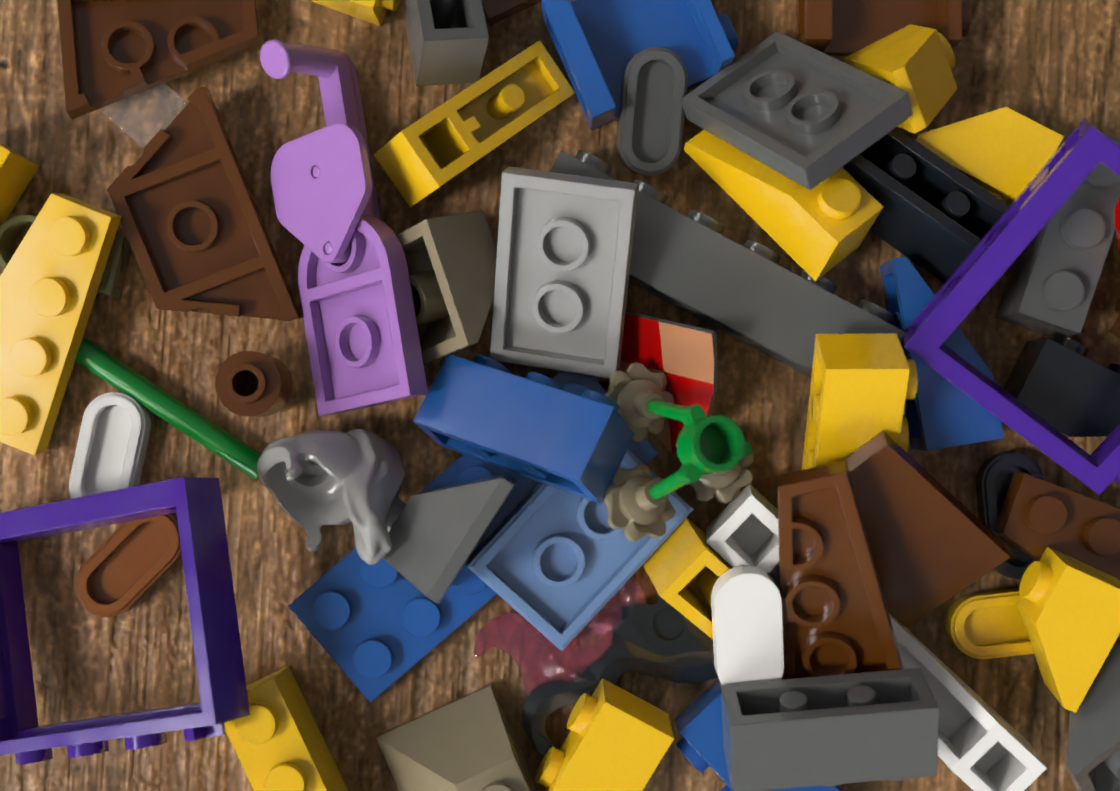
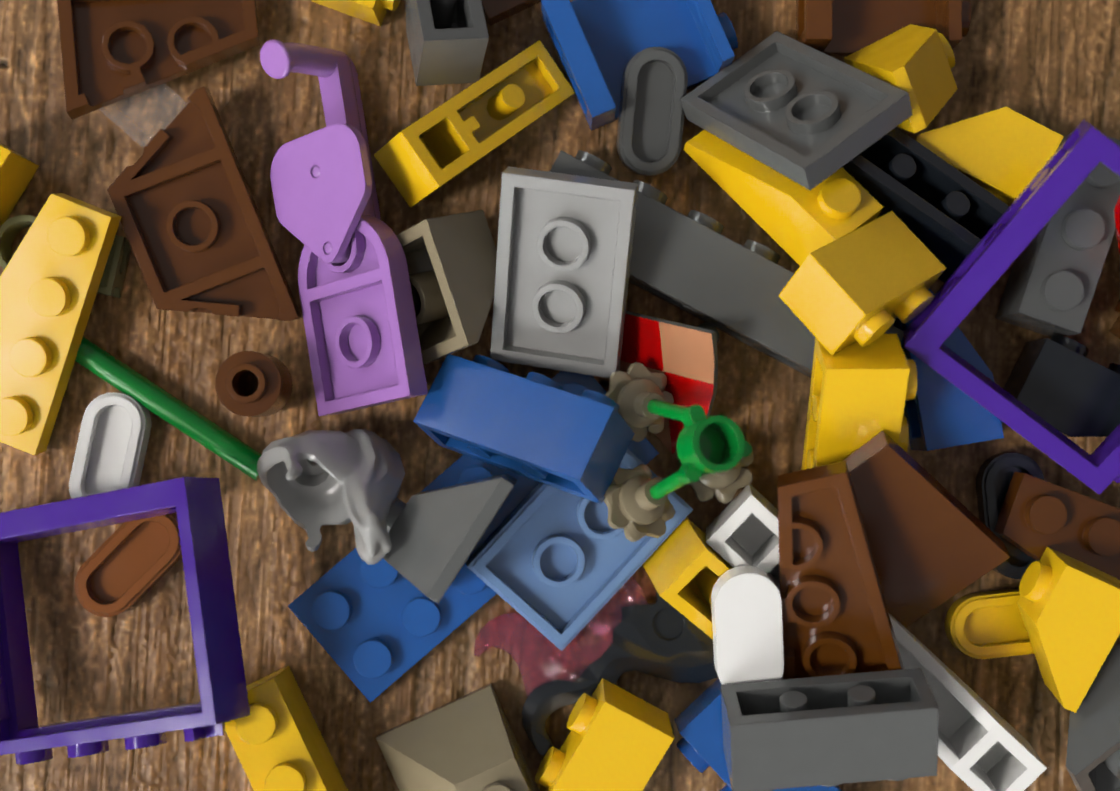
none -> yellow brick [778,211,946,355]

